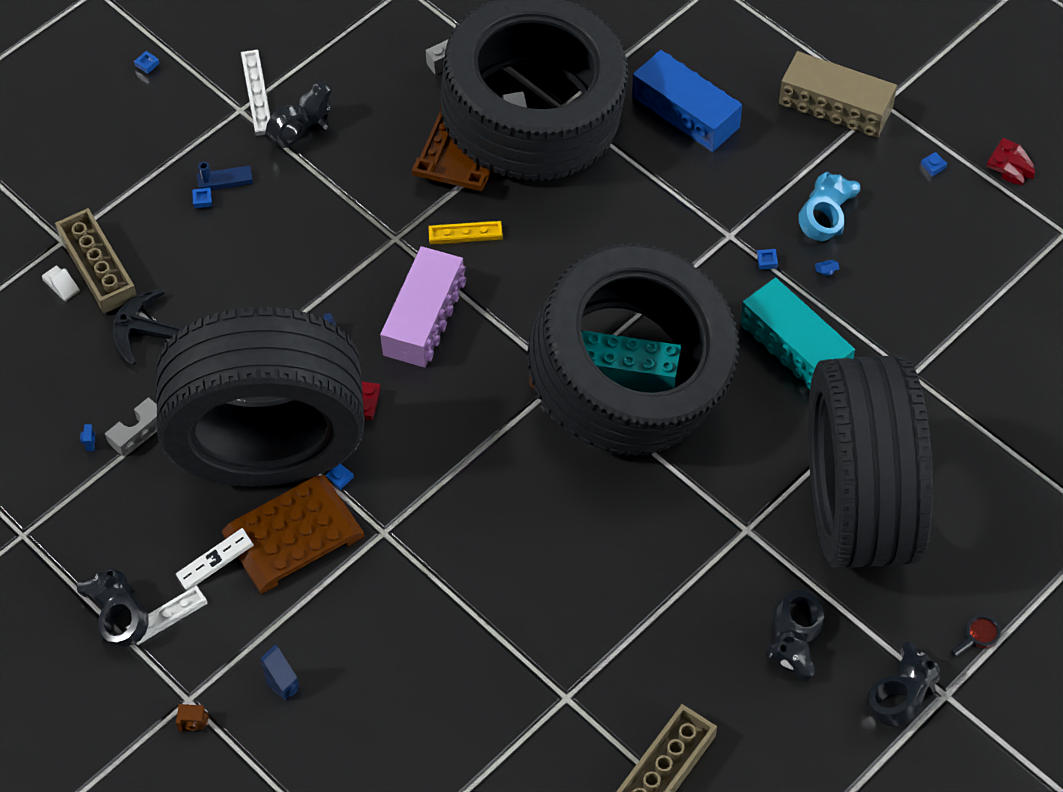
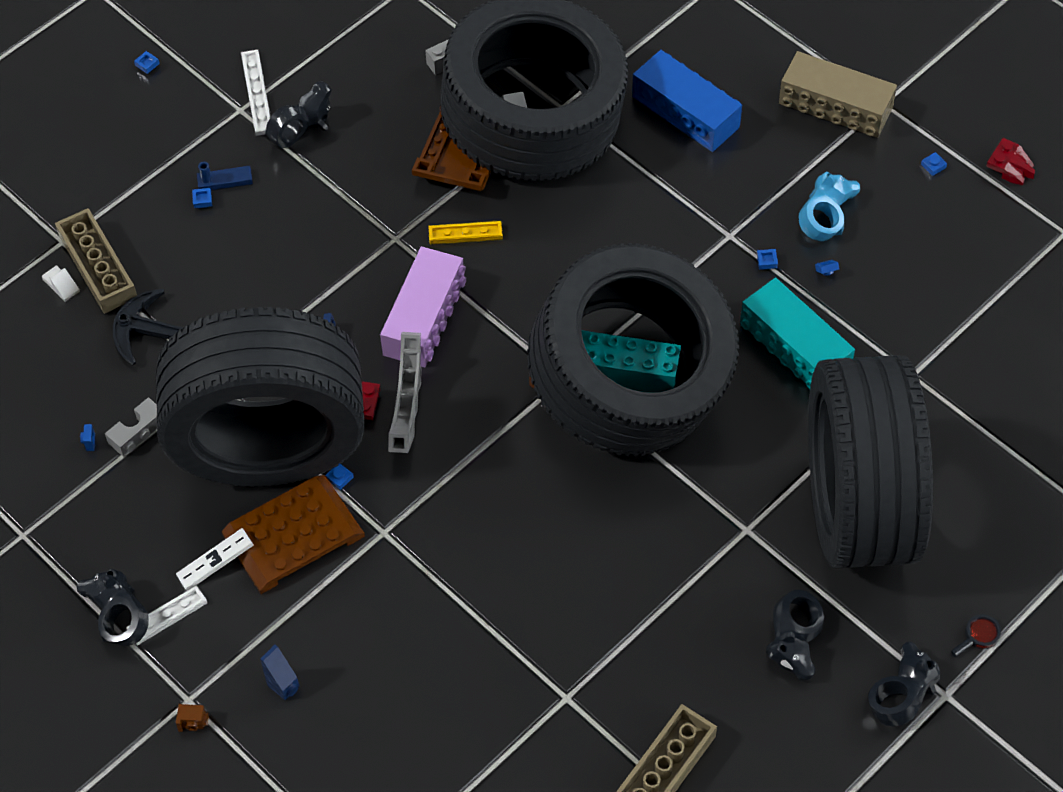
none -> light grey arch [389,332,422,453]

